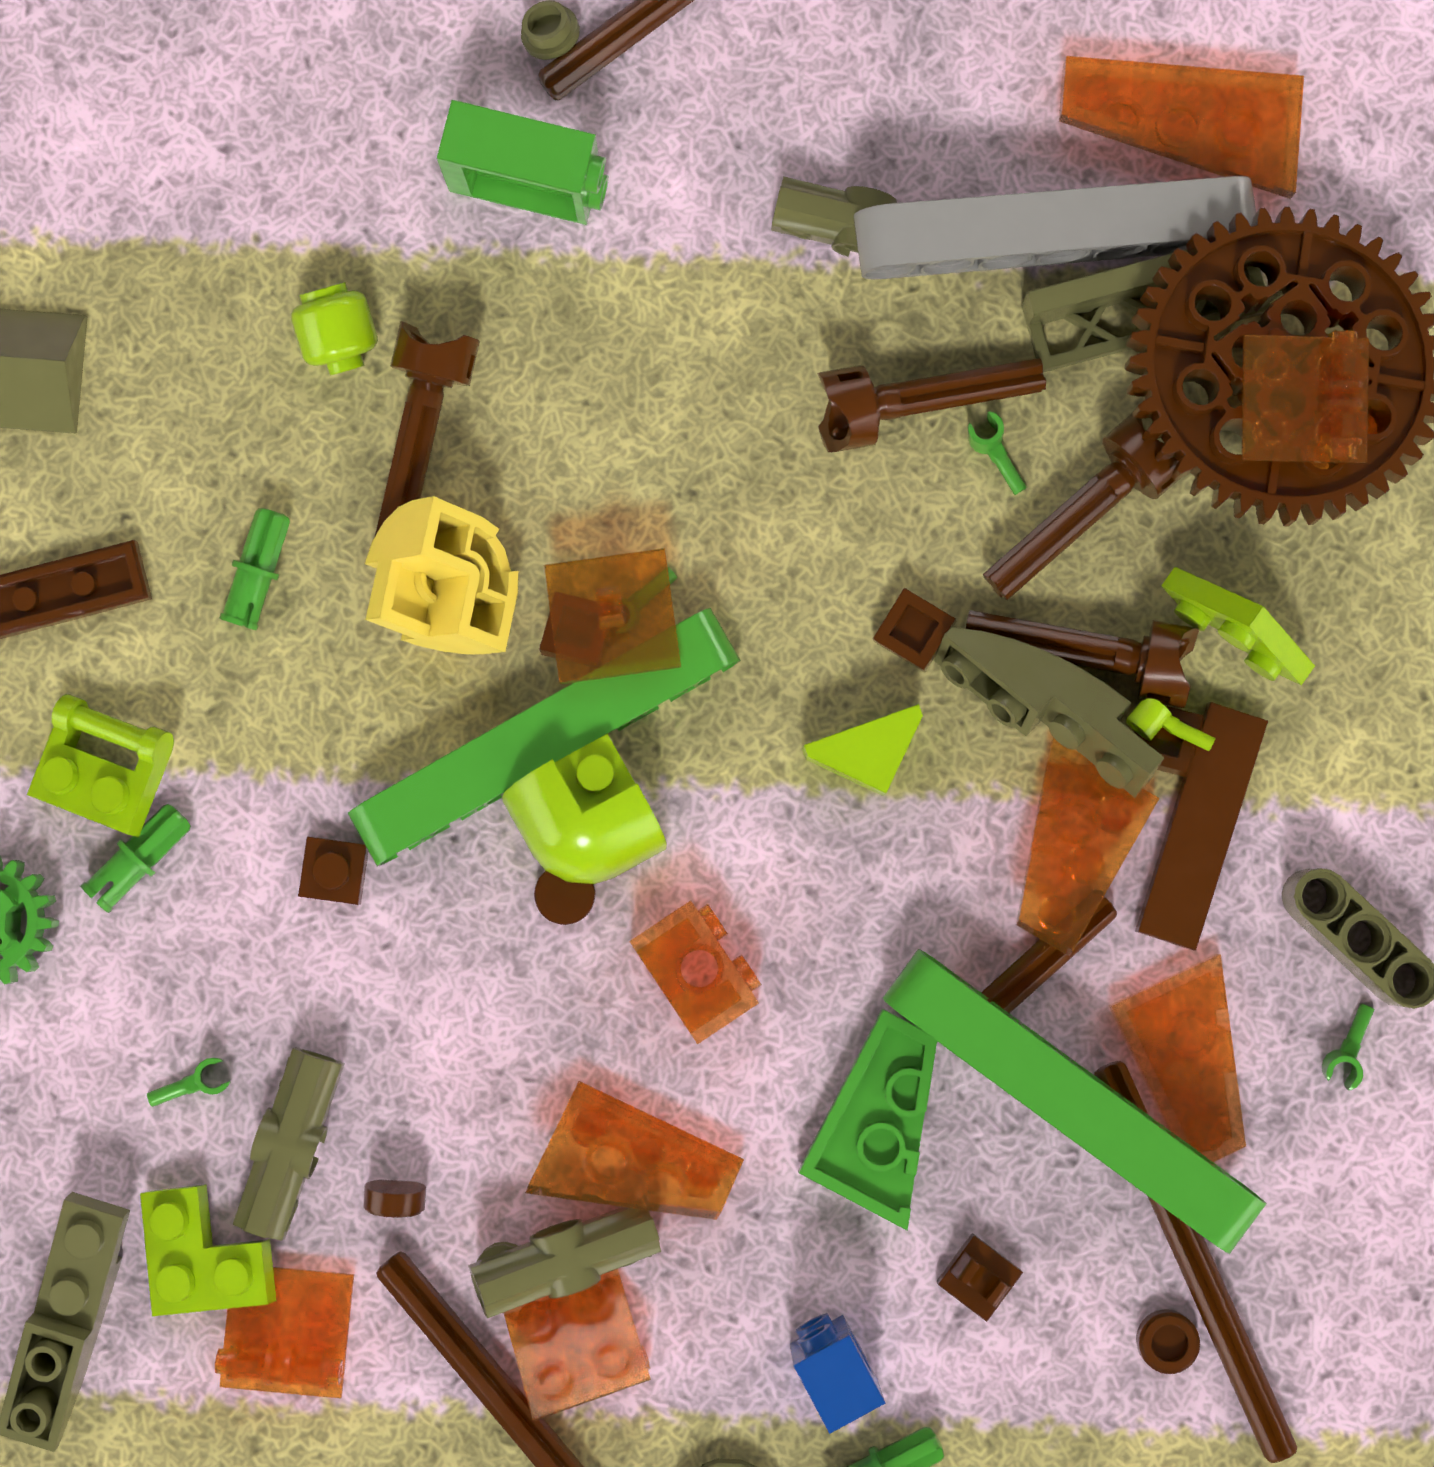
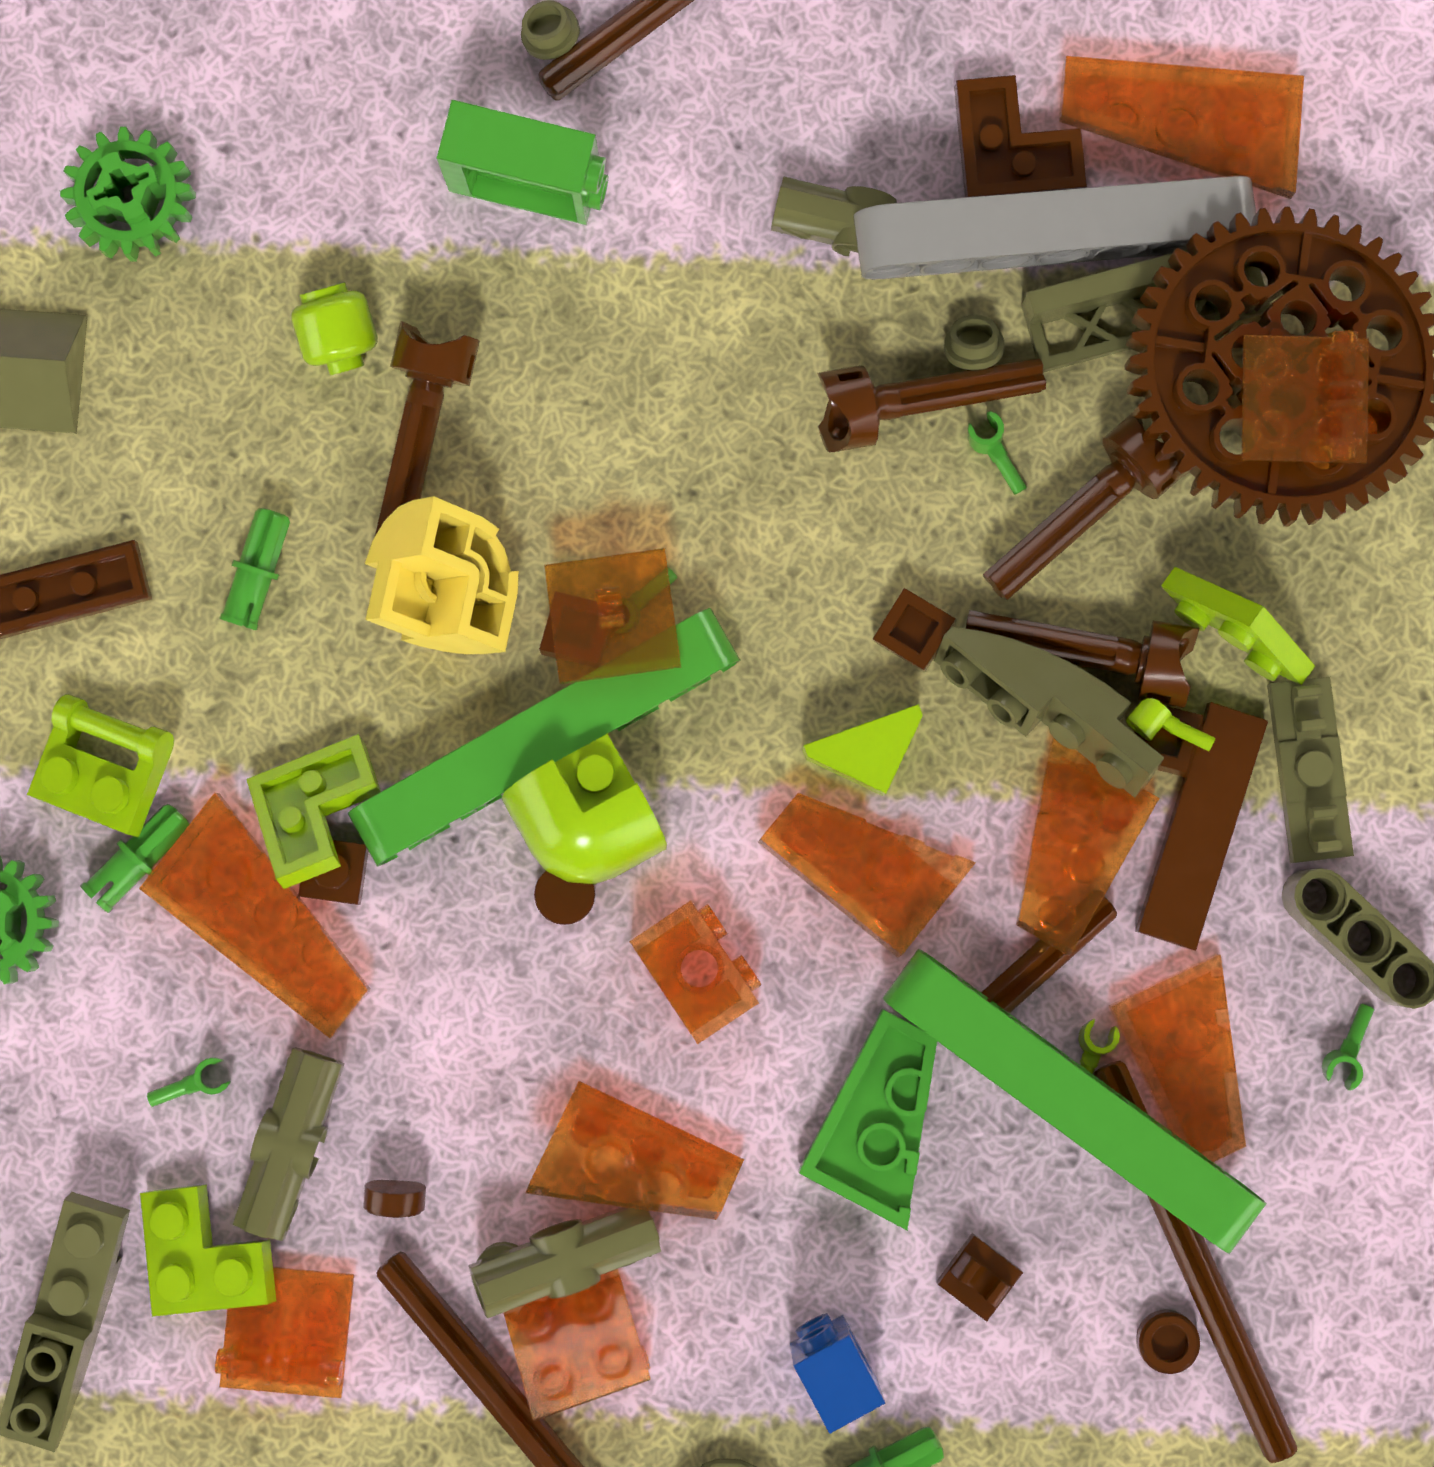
none -> bright green gear [60,127,196,262]
none -> clear orange wing [139,792,371,1038]
none -> lime plate [246,734,381,889]
none -> clear orange wing [758,793,976,958]
none -> olive plate [944,315,1004,371]
none -> reddish brown plate [954,75,1087,198]
none -> lime hand [1078,1019,1120,1074]
none -> olive plate [1267,677,1354,863]

